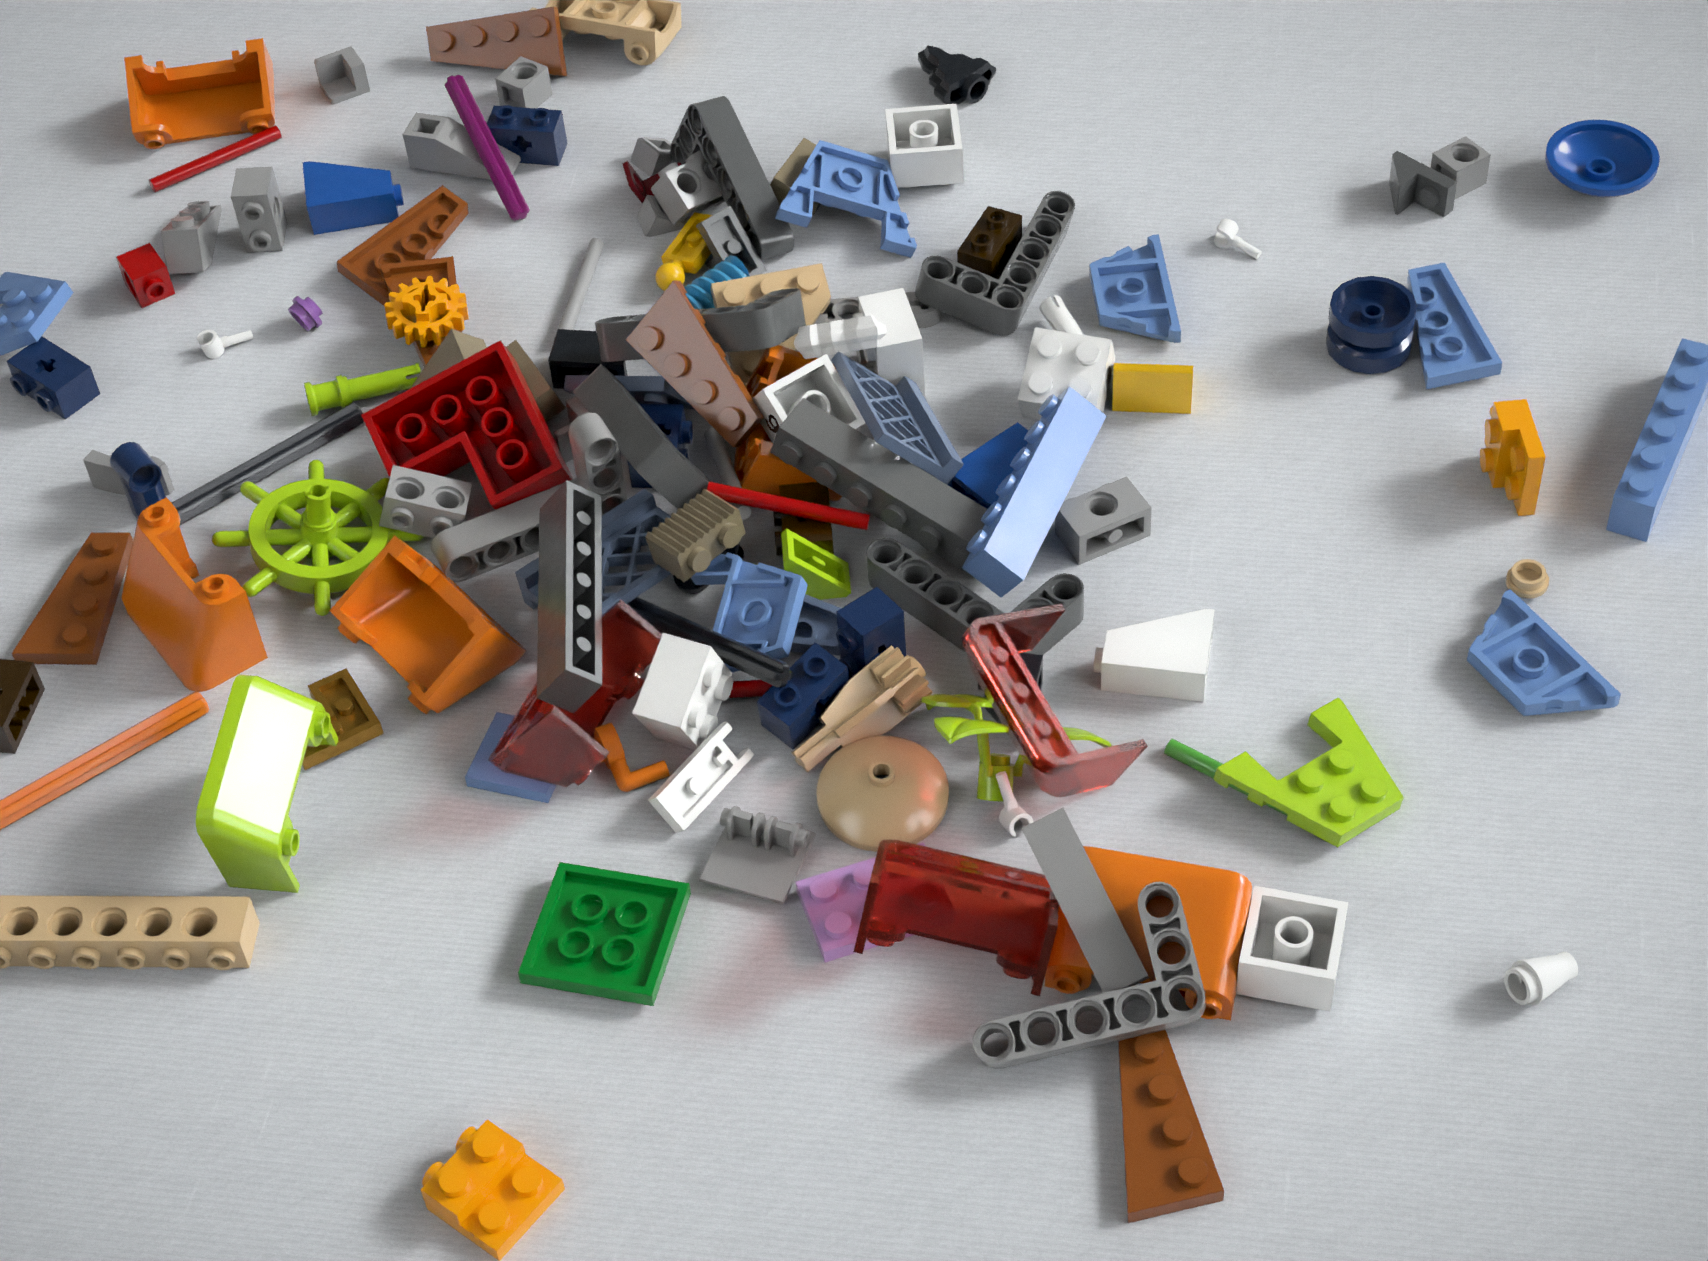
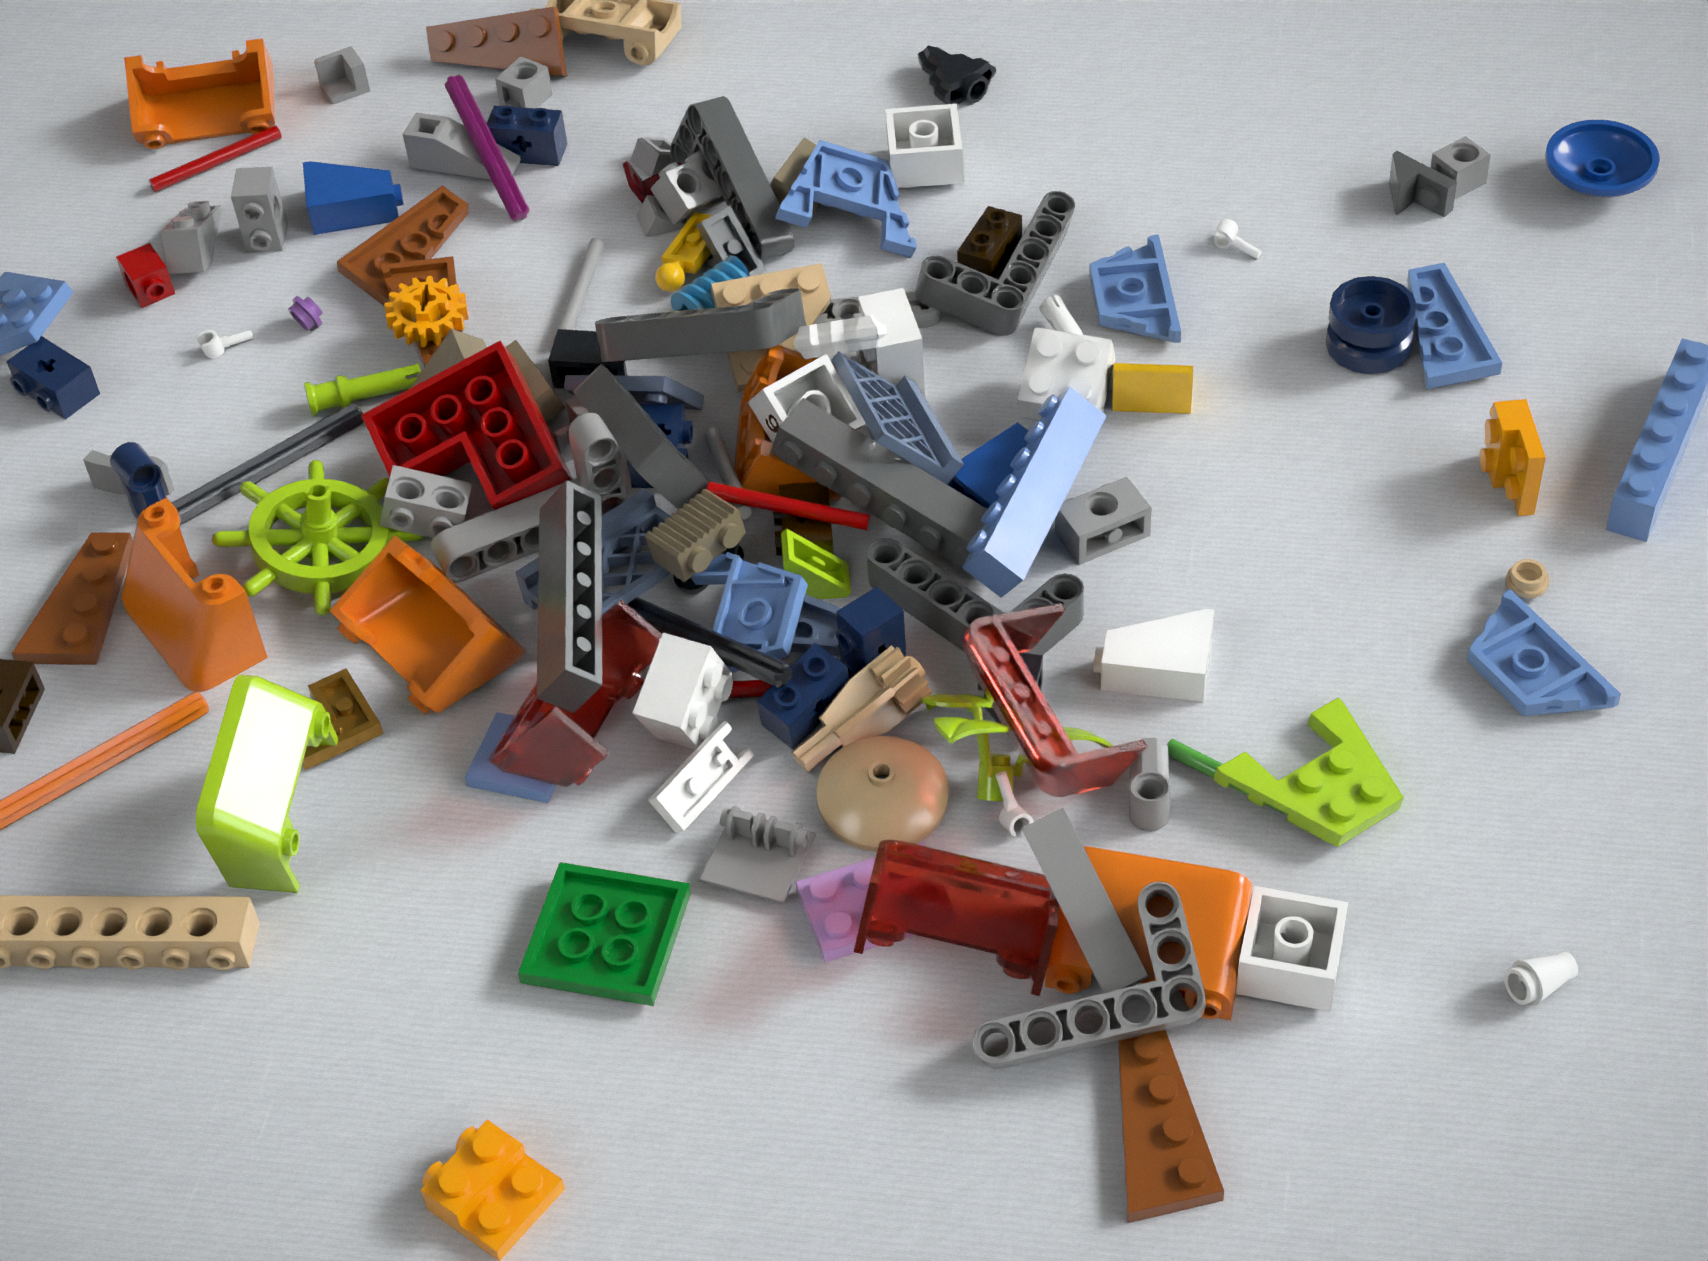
orange plate [589,722,670,792] -> none
wing [626,280,764,448] -> none
none -> light grey piece [1129,738,1171,831]

